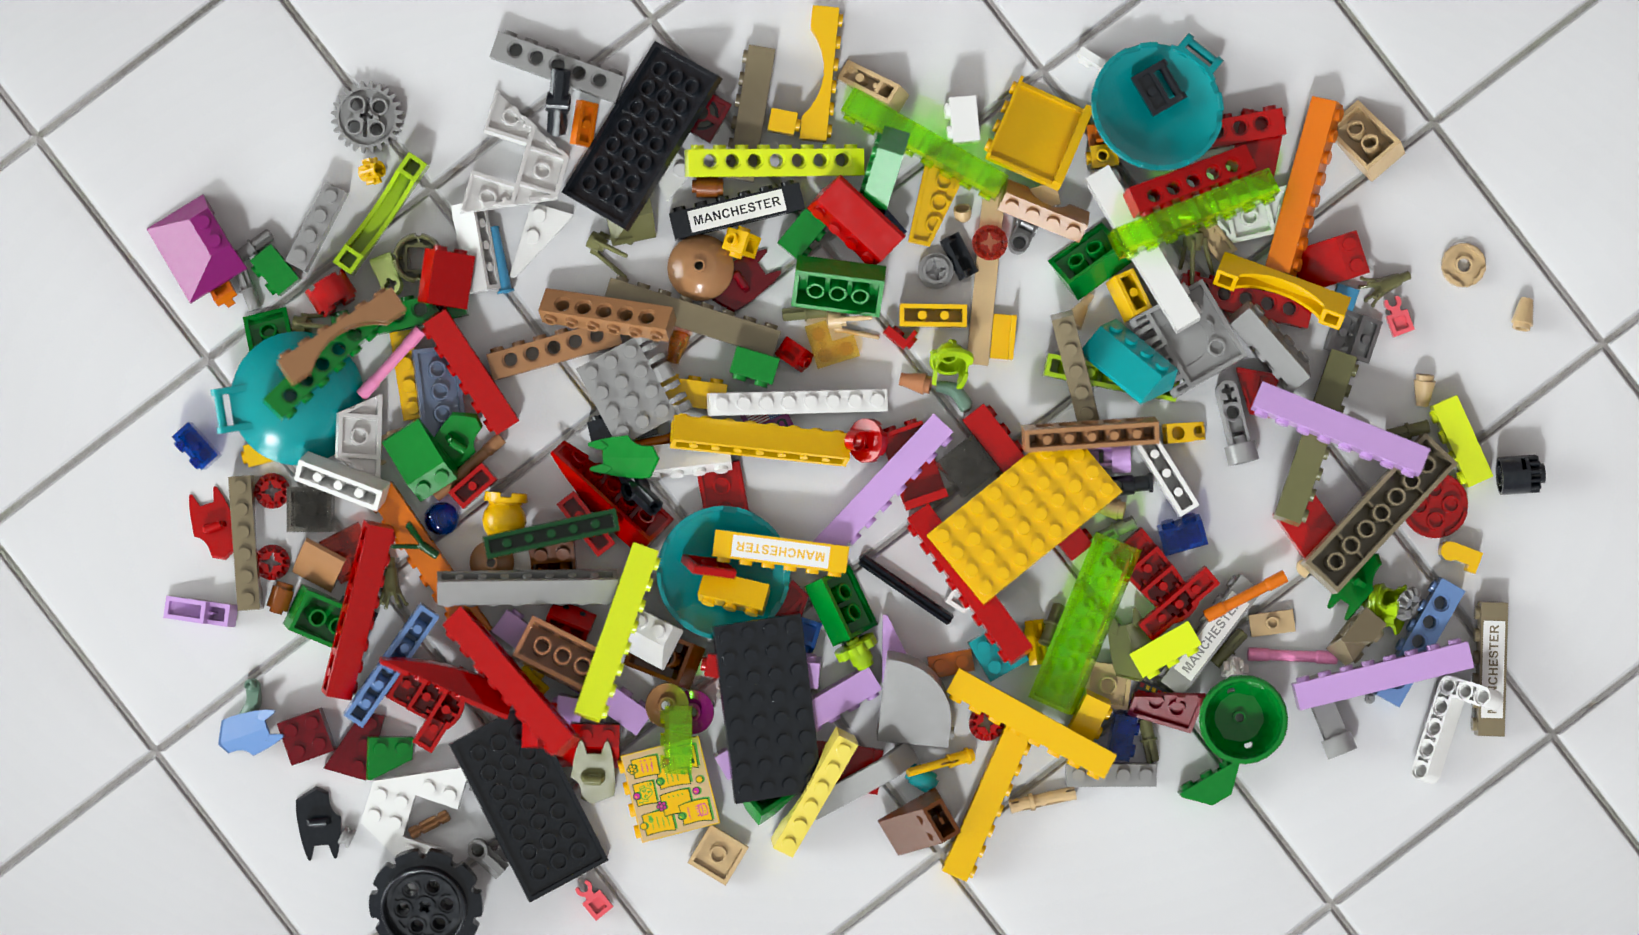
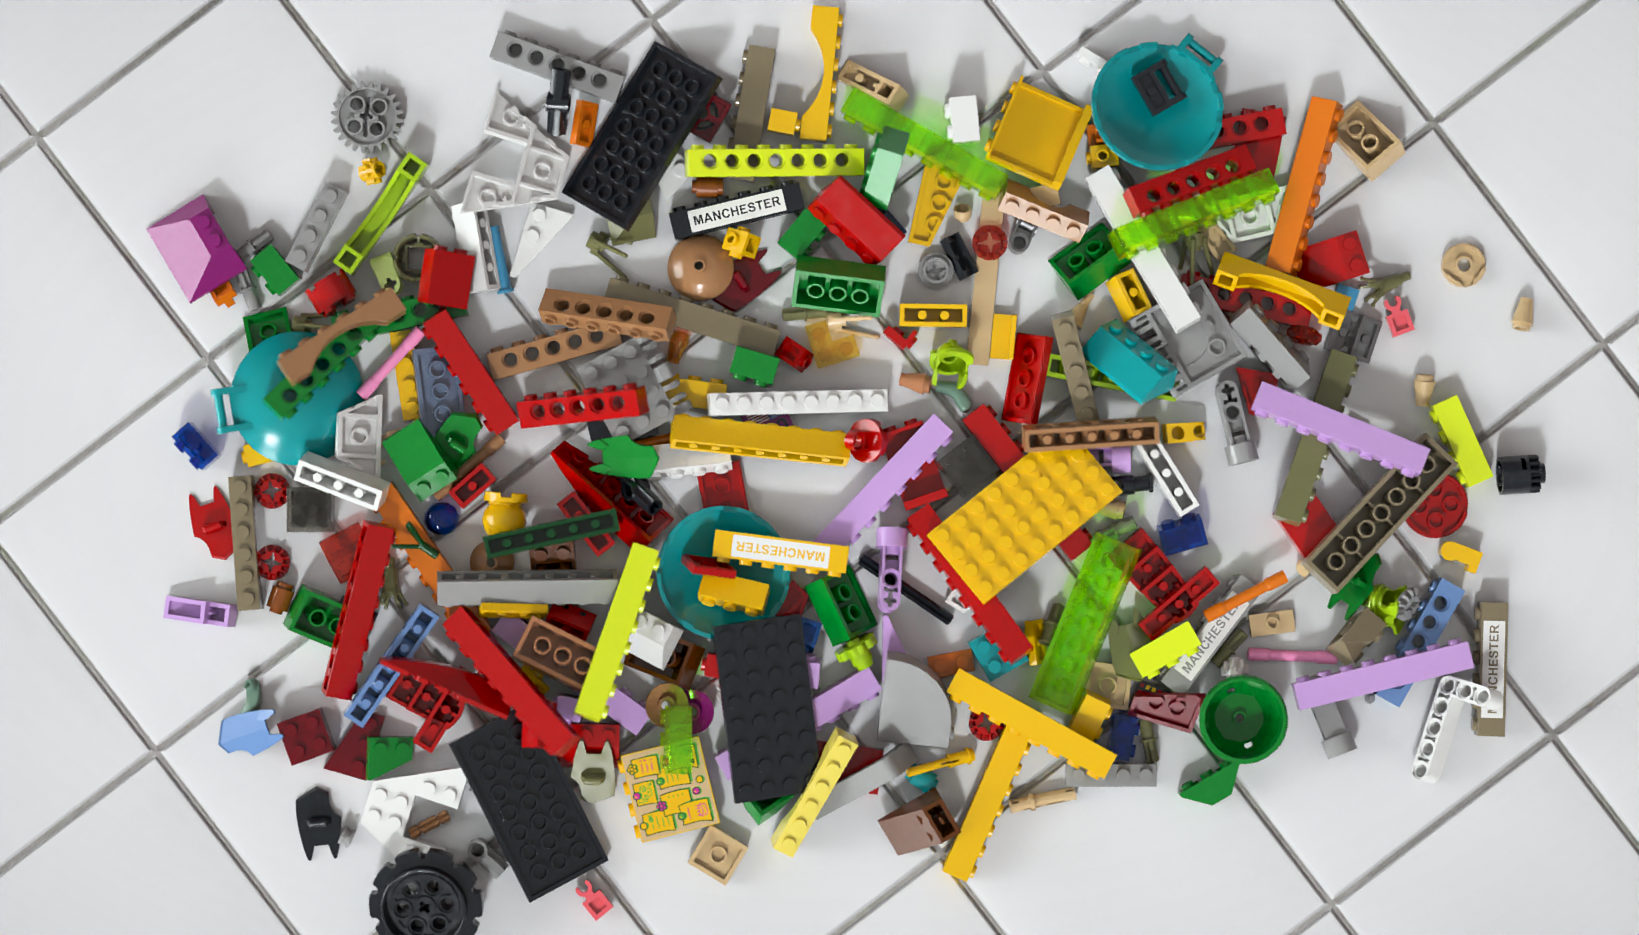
medium nougat slope [292,538,346,593] -> none
olive axle [1385,420,1430,440] -> none
none -> yellow tile [478,603,548,619]
none -> red brick [516,382,650,429]
none -> lavender beam [876,527,908,613]
none -> red tile [1001,332,1053,424]
none -> clear red gear [1286,325,1322,346]

